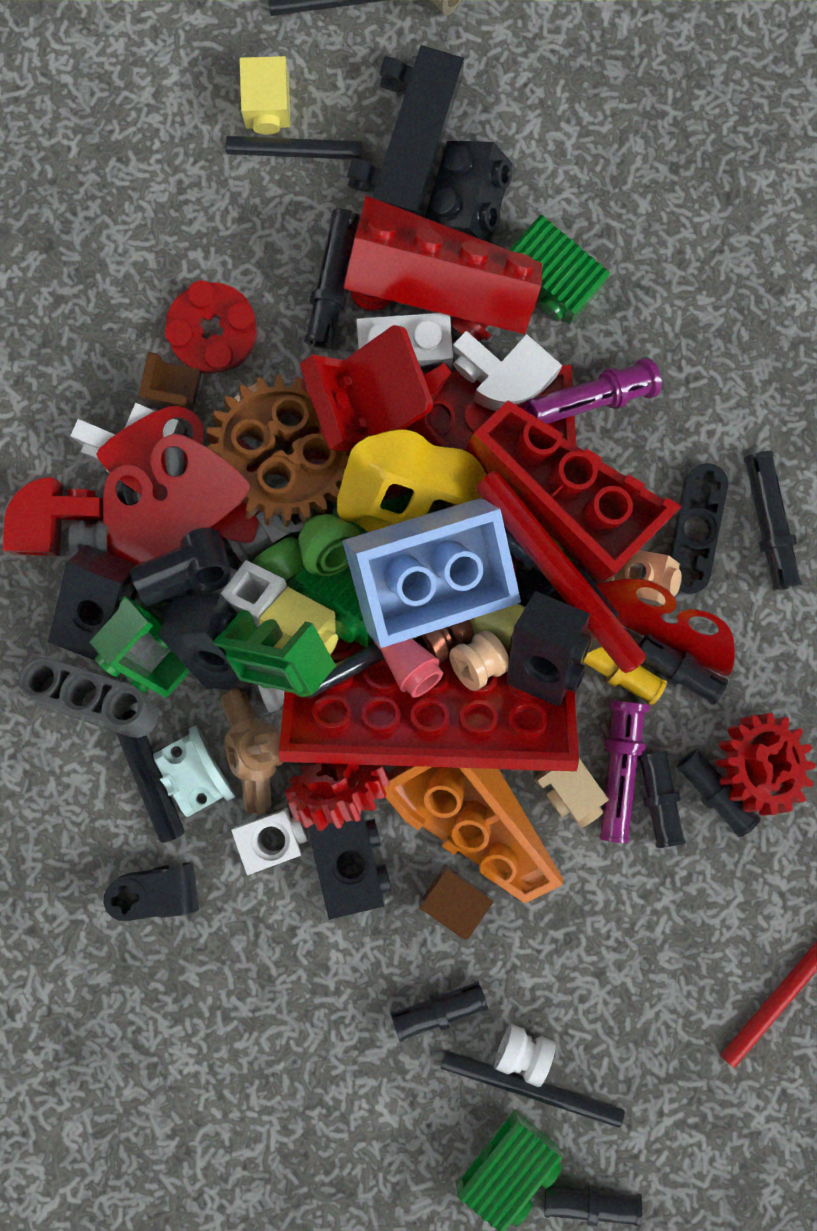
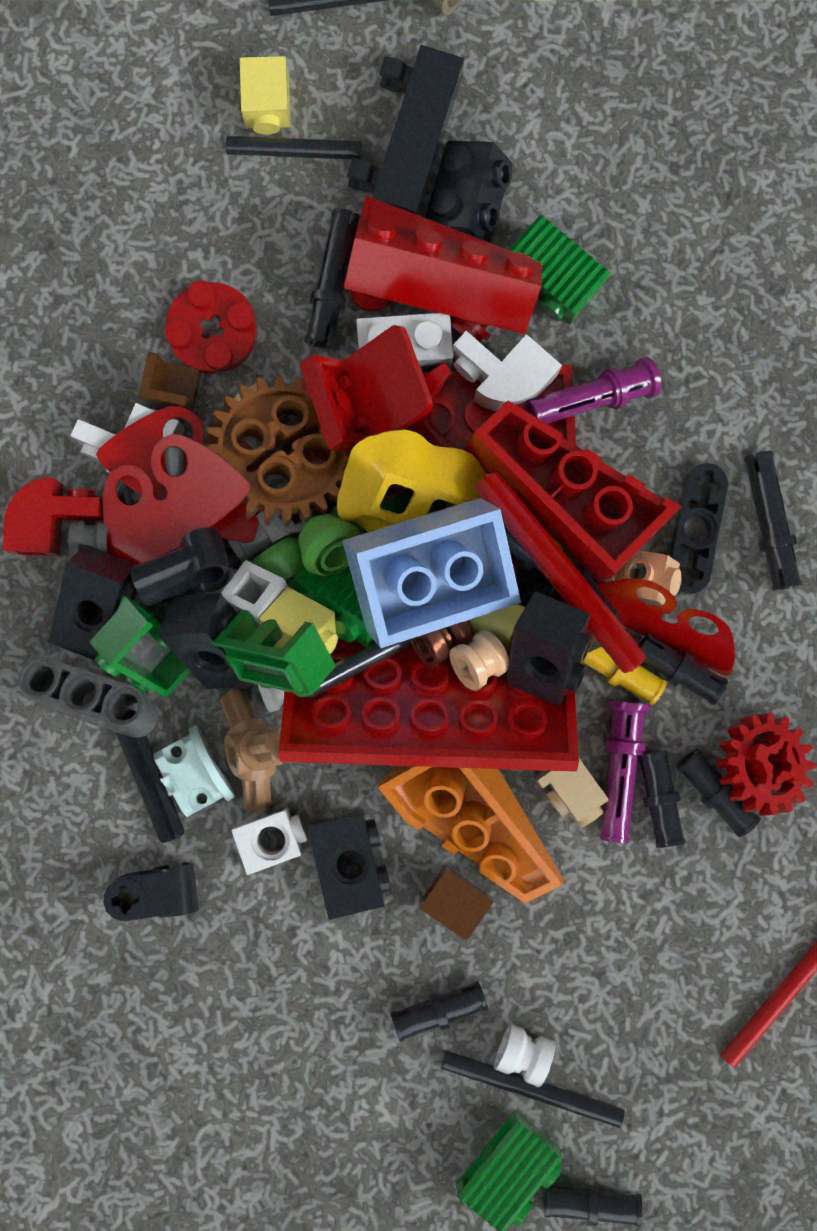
red gear [285,763,389,831] -> none
coral cone [375,638,443,697] -> none

